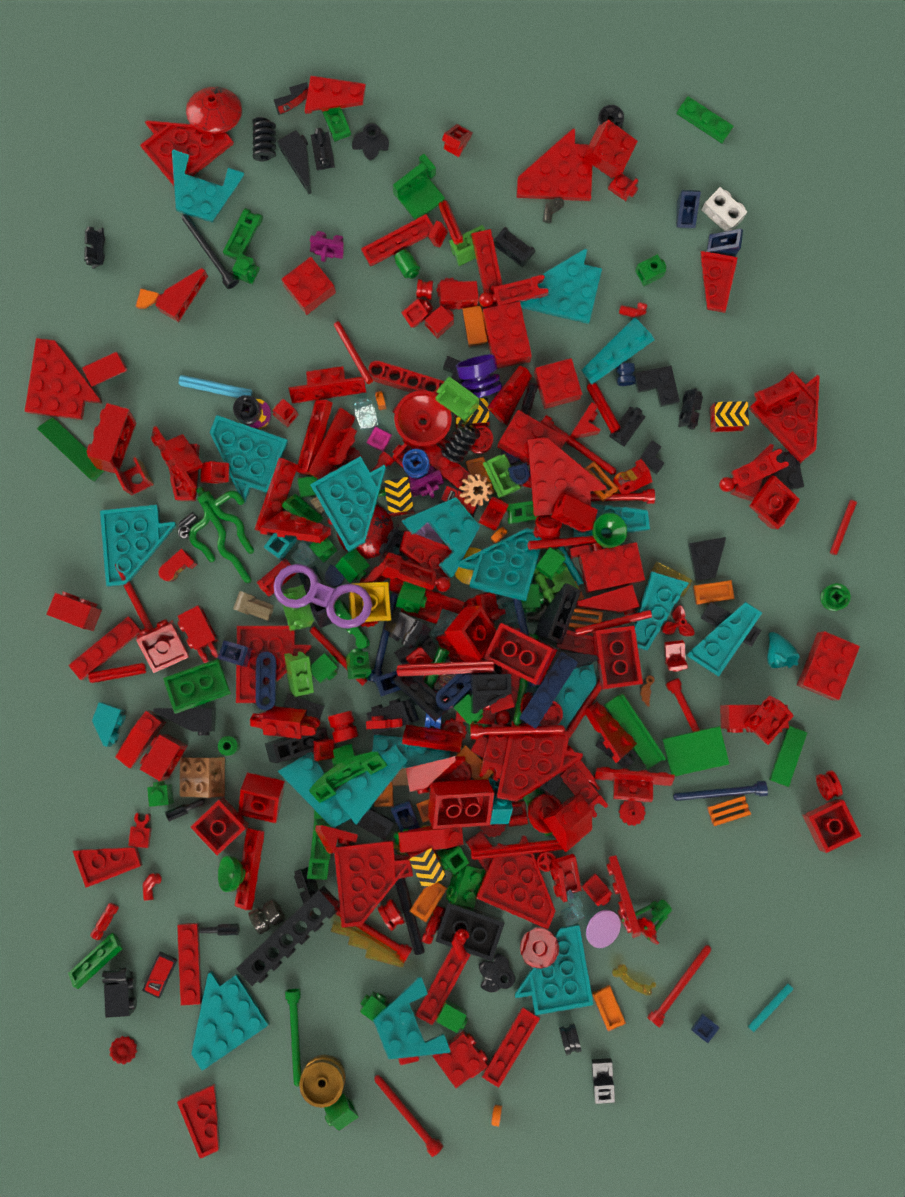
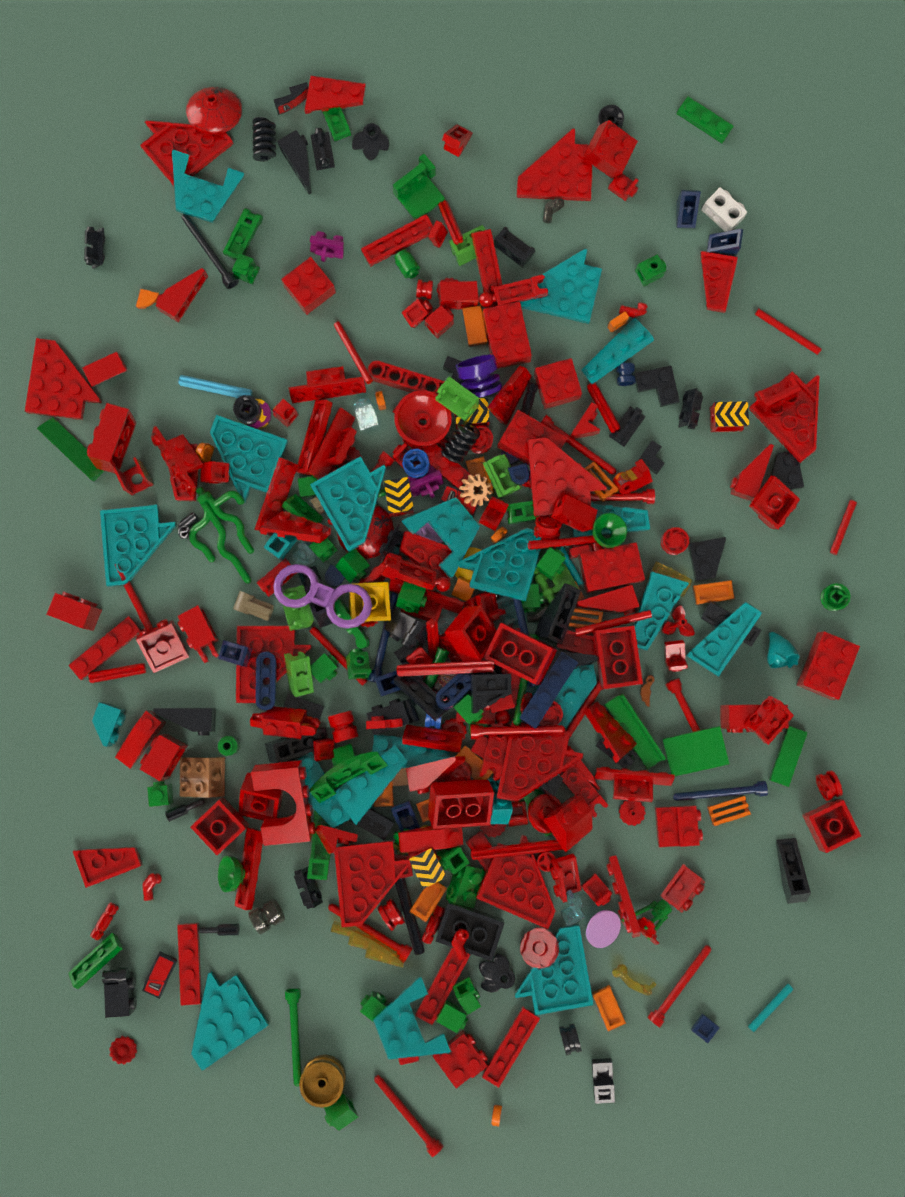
red plate [128,813,152,848] -> none
red leg [158,548,198,582] -> none
green tile [163,659,231,714] -> none
red wing [177,1084,220,1159] -> none
black brick [236,885,340,986] -> none
dark pink tile [366,426,392,452] -> none
red plate [719,449,789,492] -> none
none -> orange tile [196,442,214,463]
none -> red arch [251,760,315,846]
none -> red axle [426,618,440,661]
none -> orange tile [451,576,474,601]
none -> green brick [452,977,481,1015]
none -> orange tile [607,312,629,332]
none -> red plate [655,805,703,847]
none -> red wheel [660,527,689,555]
none -> red bracket [660,865,705,913]
none -> red bar [754,308,822,355]
none -> black slope [776,838,811,904]

